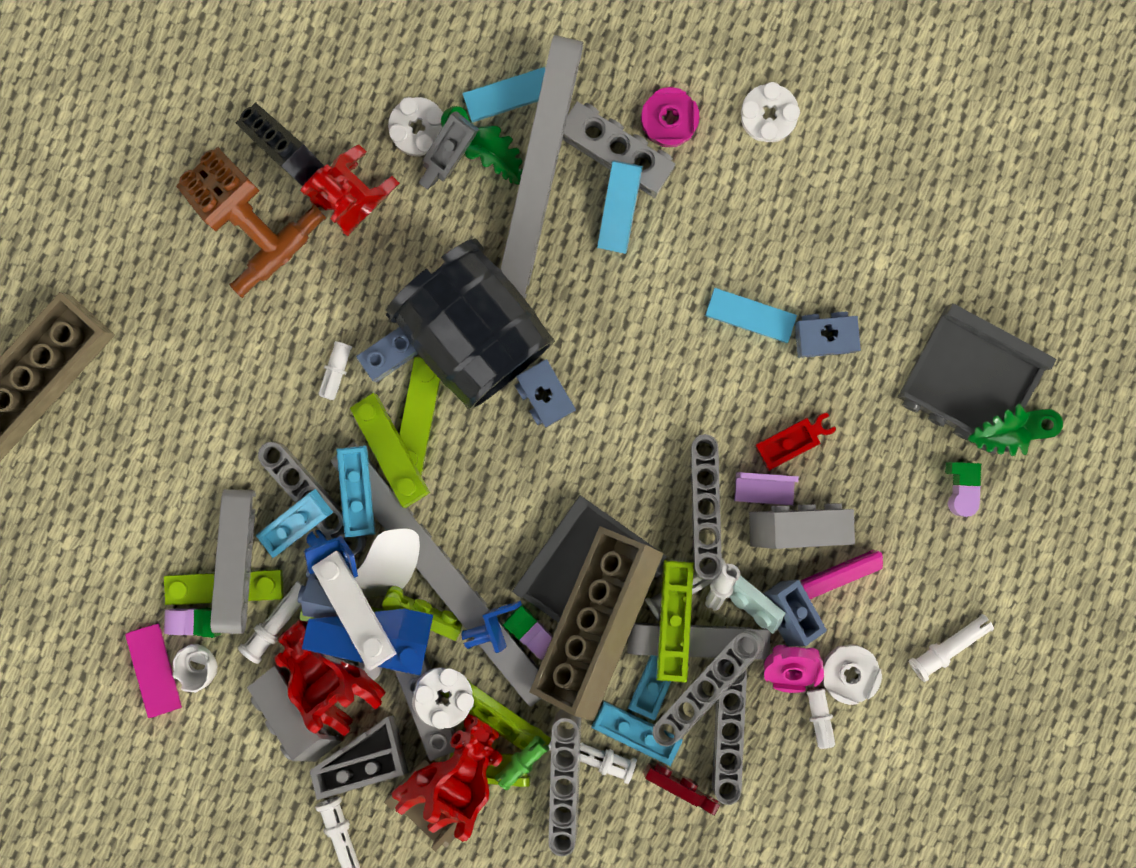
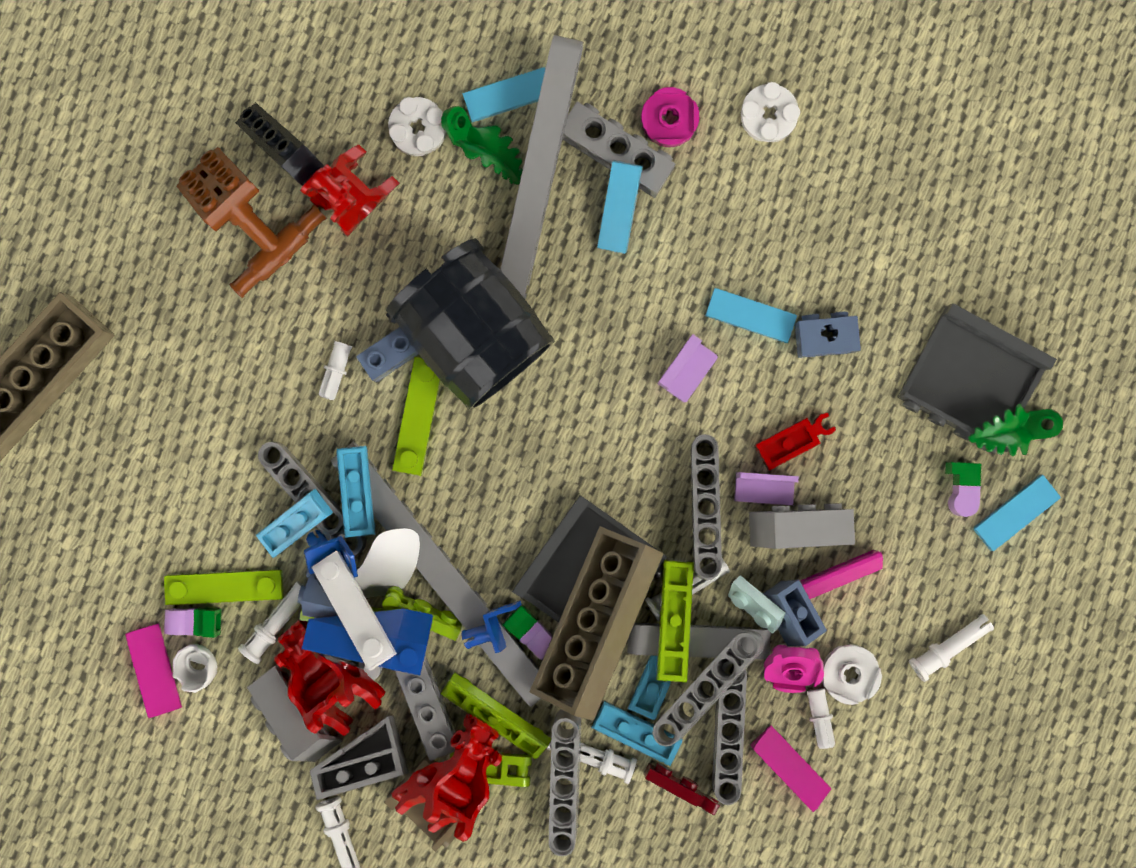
light grey beam [211,489,256,634] -> none
lime plate [350,393,430,508] -> none
white plate [412,668,474,729] -> none
dark grey hinge [419,111,479,190] -> none
bright green pin [495,736,549,790] -> none
sand blue brick [514,359,576,428] -> none
white axle [705,564,740,611] -> none
none -> lavender panel [657,334,718,402]
none -> dark pink slope [750,725,831,812]
none -> medium azure tile [973,475,1061,551]

